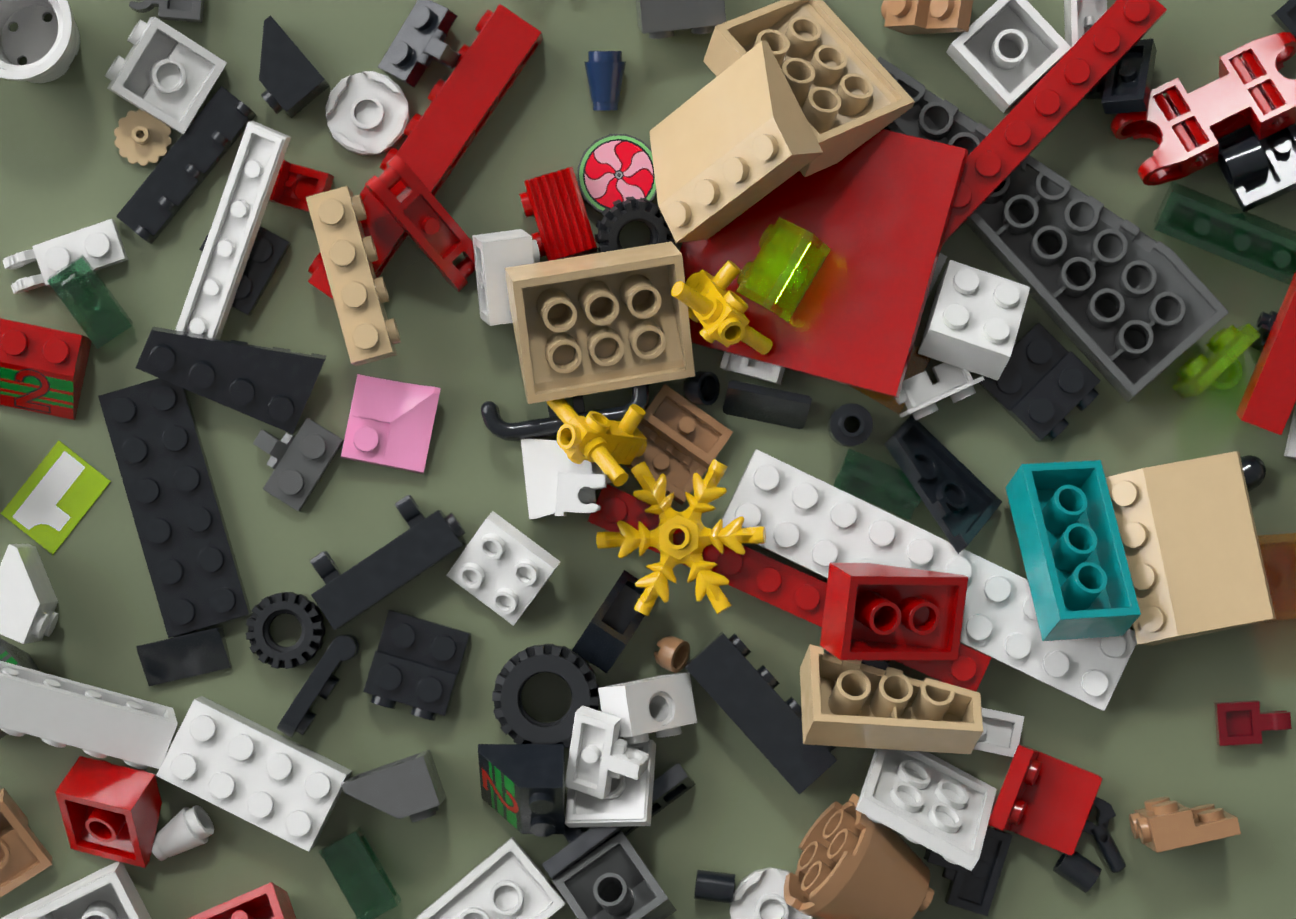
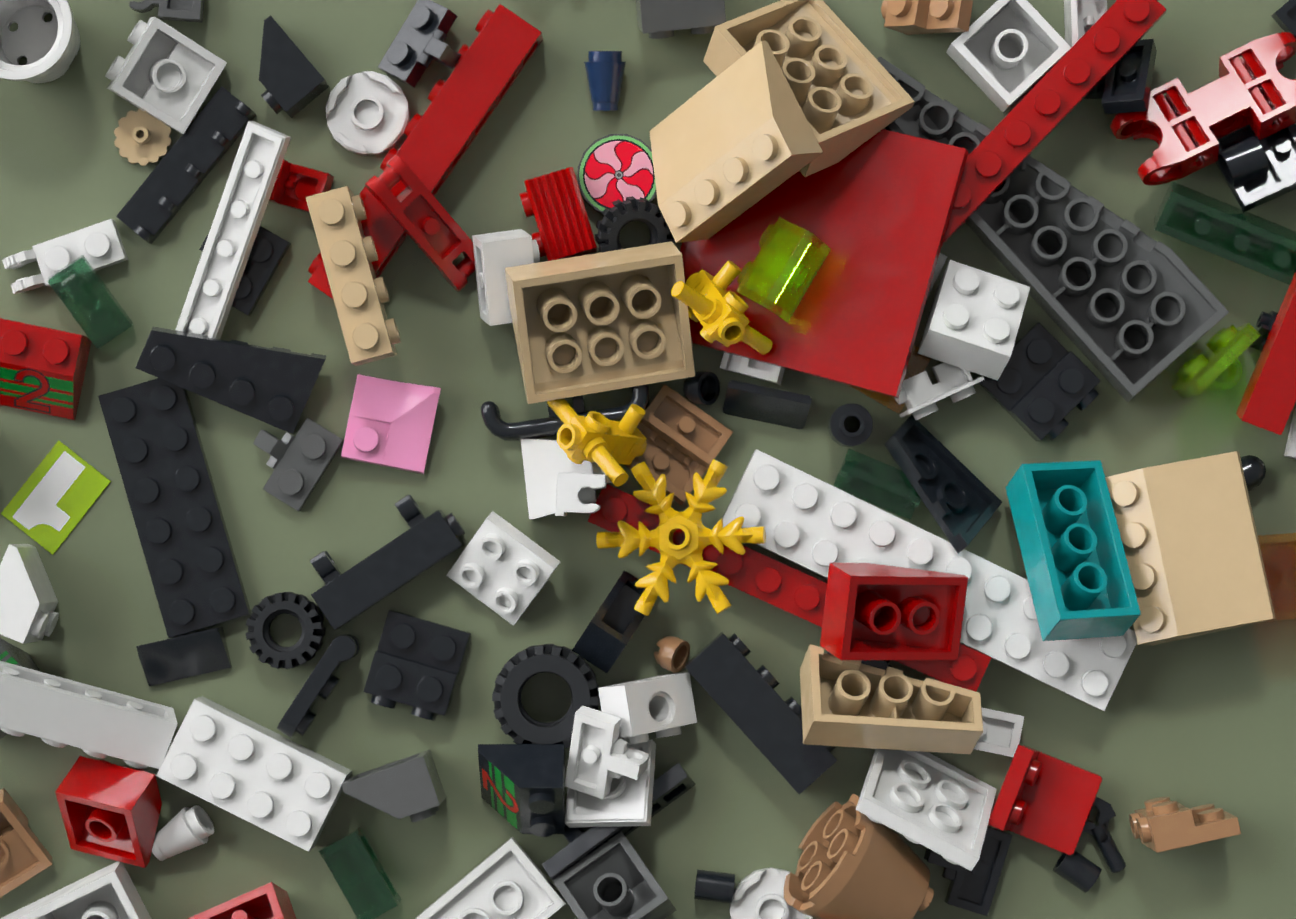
dark red plate [1214,700,1292,746] -> none

